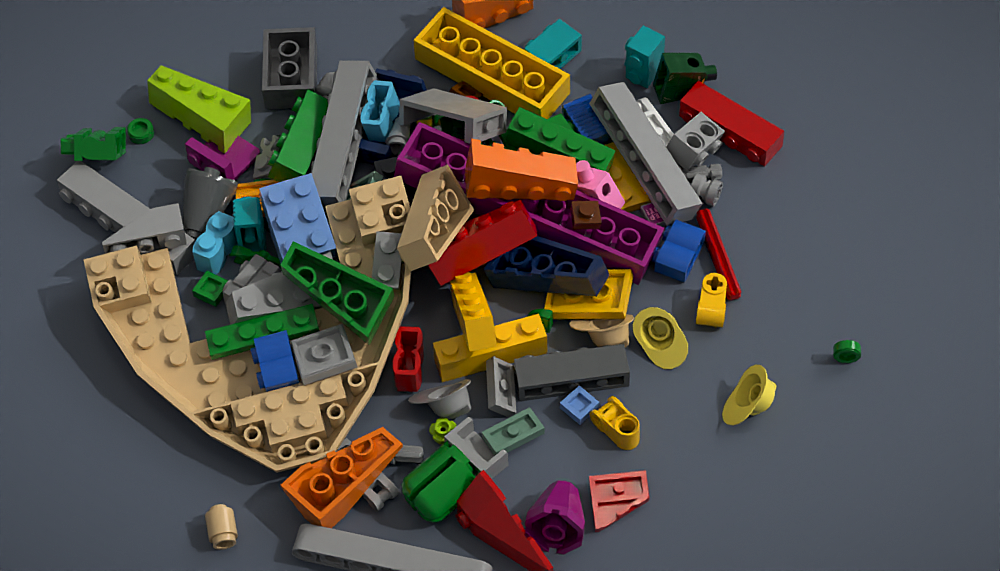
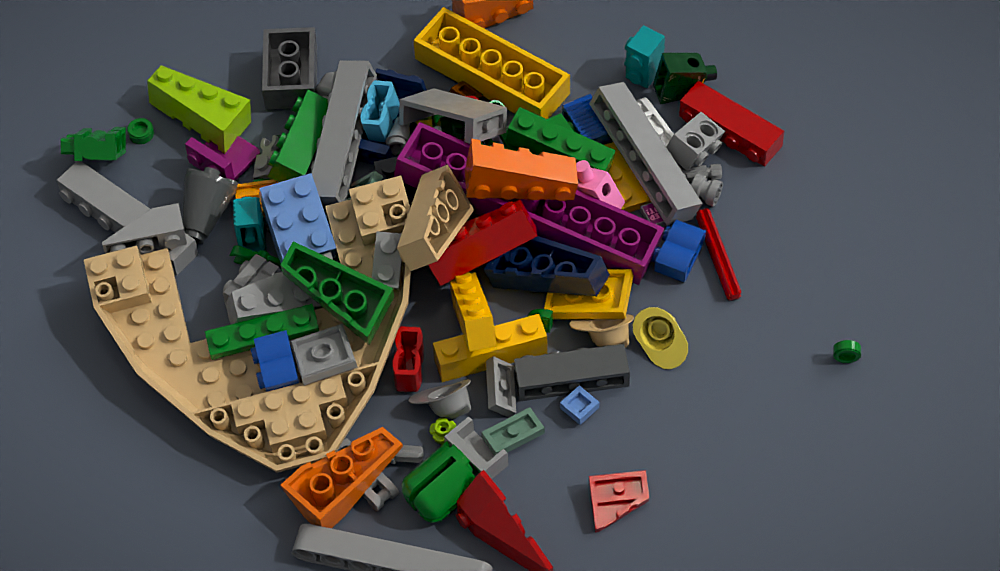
green plate [192,271,228,307] -> none
medium azure brick [193,211,238,275] -> none
tan brick [205,504,238,550] -> none
teal brick [524,19,582,69] -> none
magenta cone [525,480,585,554] -> none
reddish brown plate [570,201,602,230] -> none
yellow piece [589,396,640,450] -> none
yellow piece [696,273,727,328] -> none
light yellow piece [722,364,777,426] -> none

